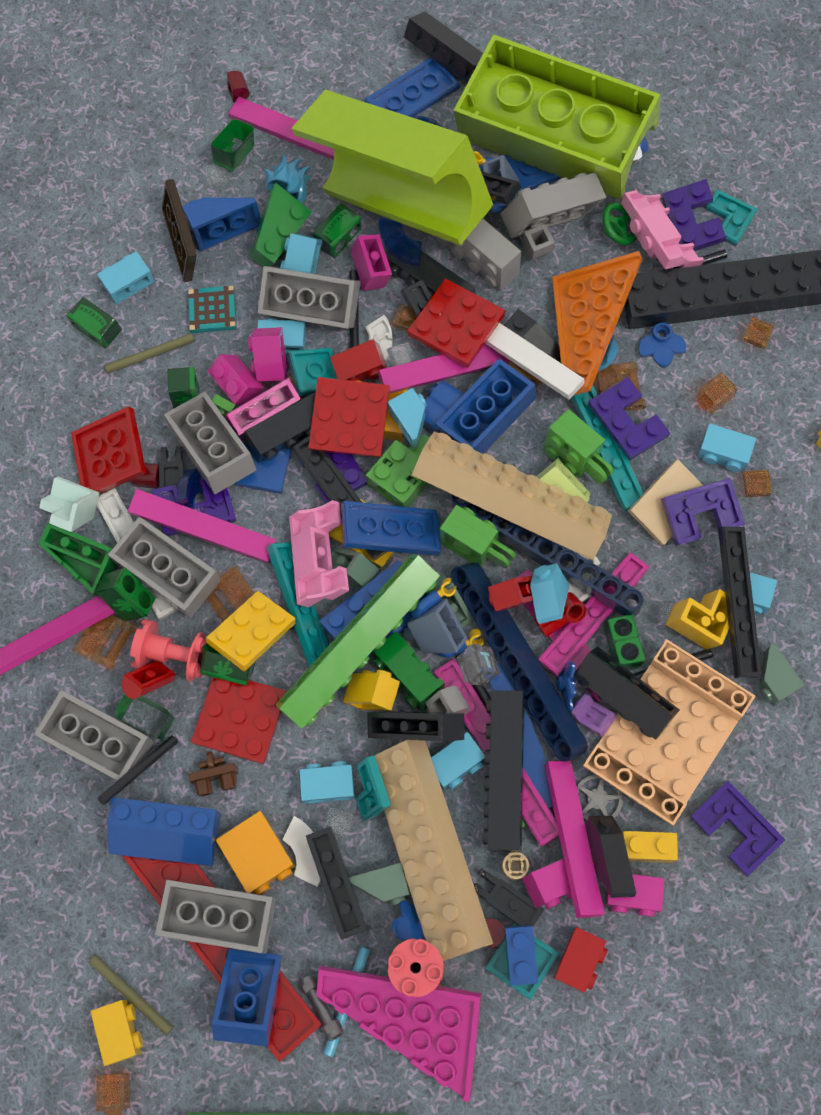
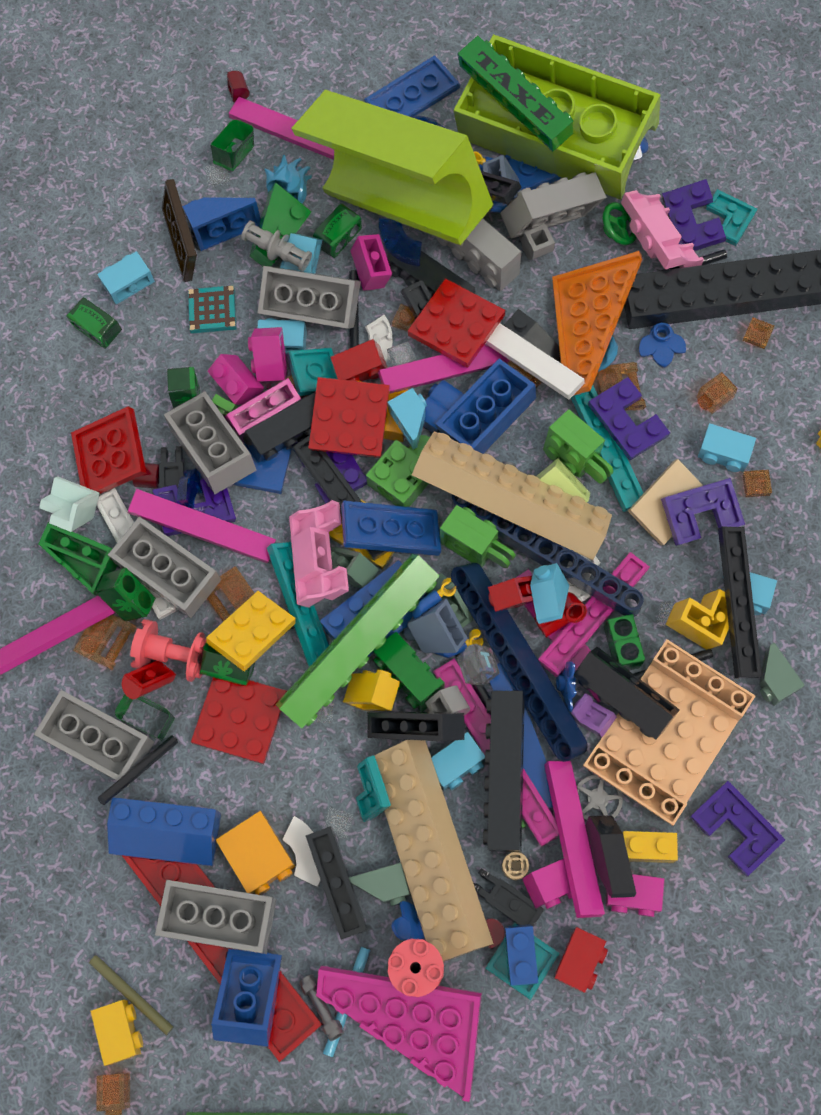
olive bar [105,333,195,374] -> none
reddish brown hips [188,752,239,797] -> none
medium azure brick [300,761,355,804] -> none
black brick [404,11,483,83] -> none
none -> light grey piece [241,221,312,271]
none -> green brick [457,35,573,152]

